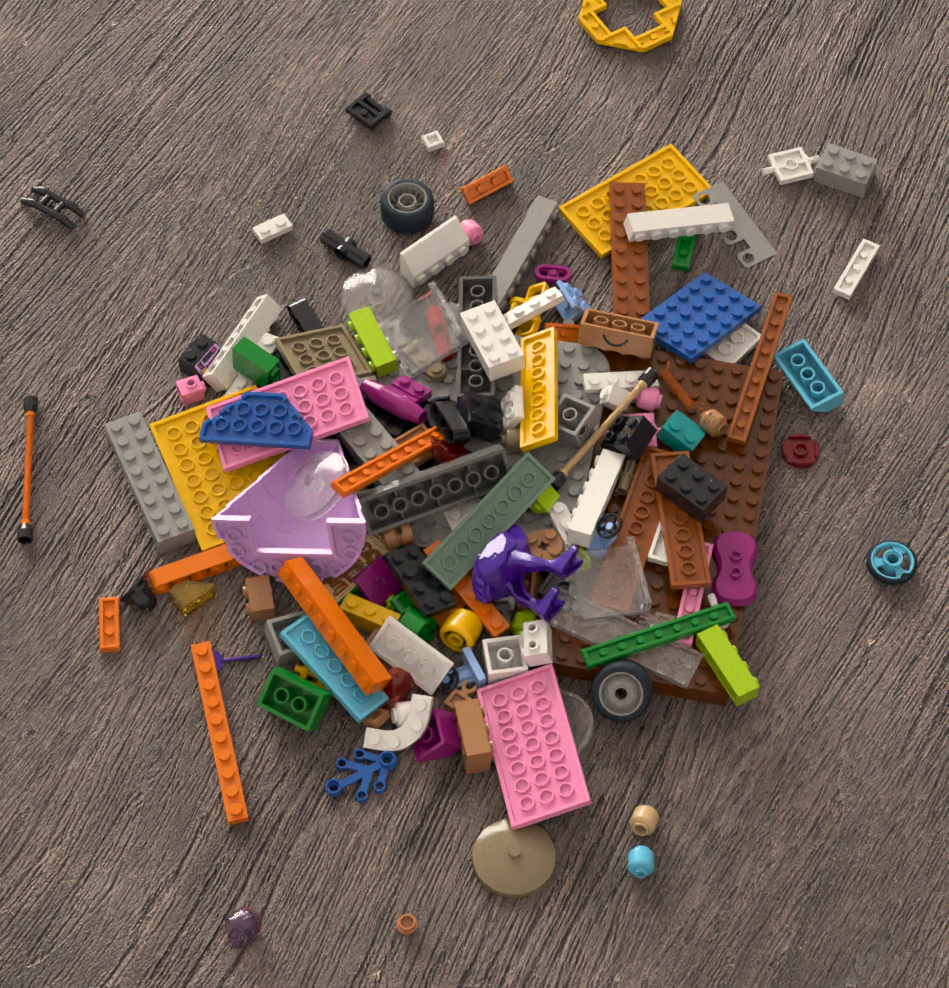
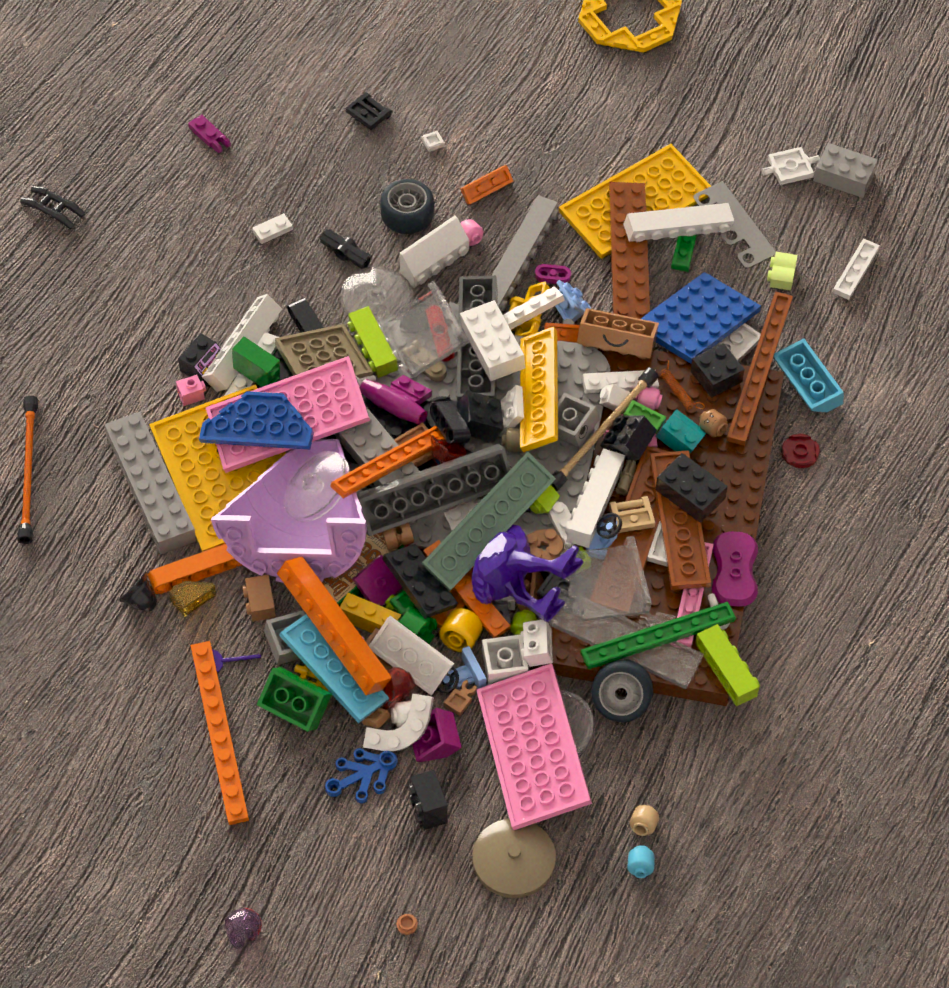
orange tile [99,597,120,653] -> none
medium nougat brick [454,698,494,775] -> none
medium azure wheel [866,540,917,586] -> none
none -> magenta hinge [188,114,231,153]
none -> black brick [408,770,448,830]
none -> tan plate [609,496,655,533]
none -> bright green plate [623,400,666,434]
none -> black brick [690,343,745,398]
none -> yellowish green brick [767,252,797,291]

